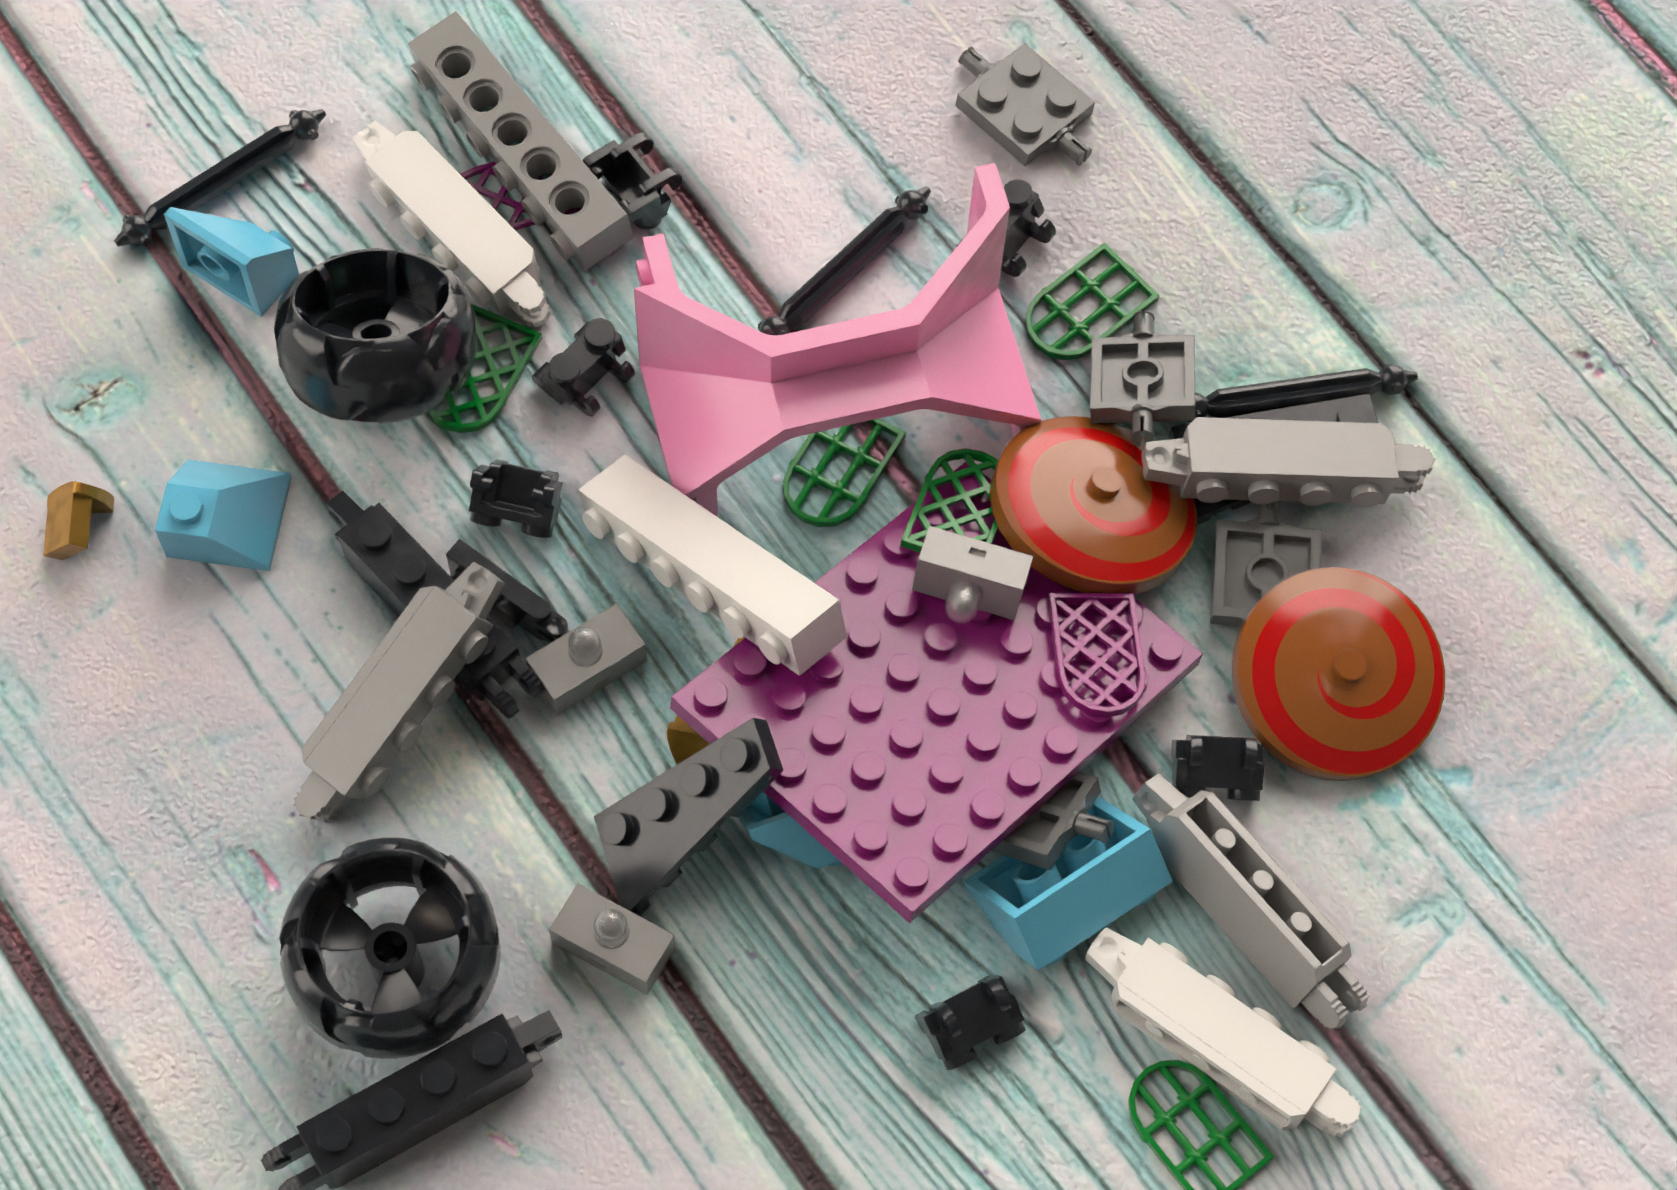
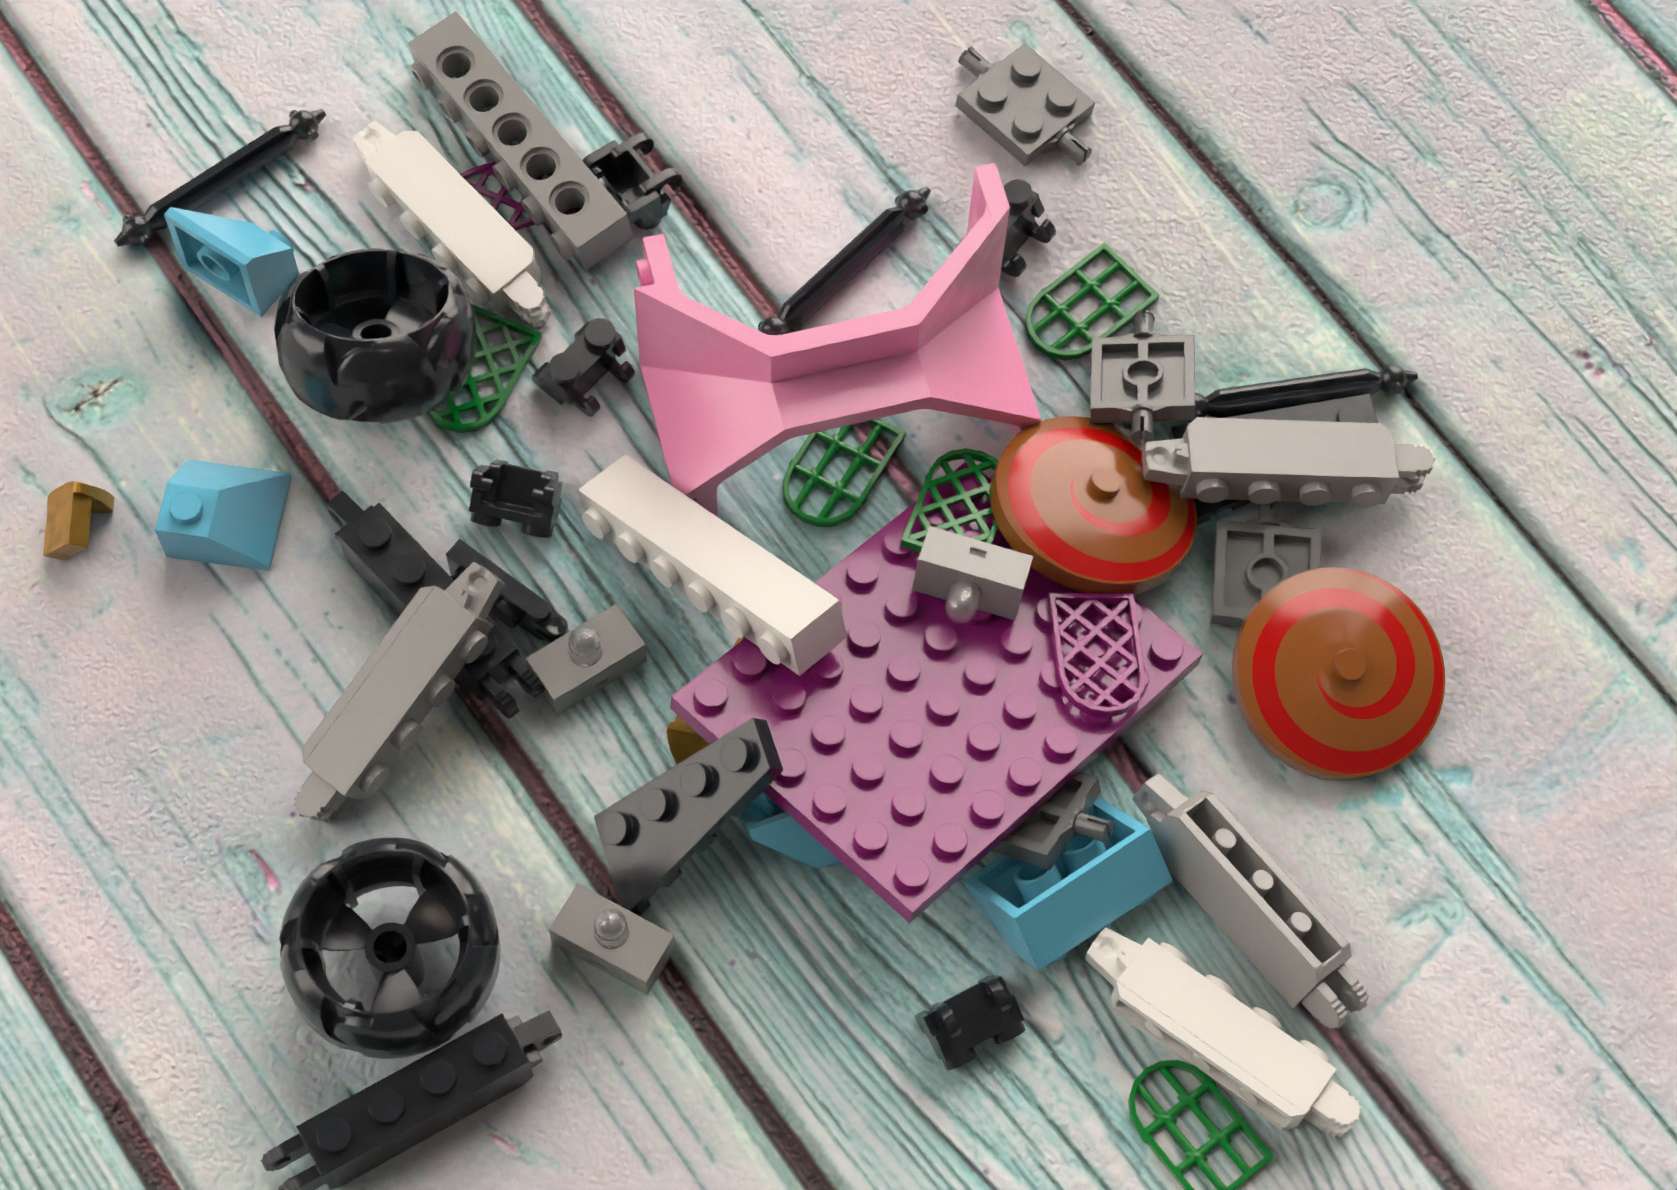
black piece [1171,735,1265,801] -> none

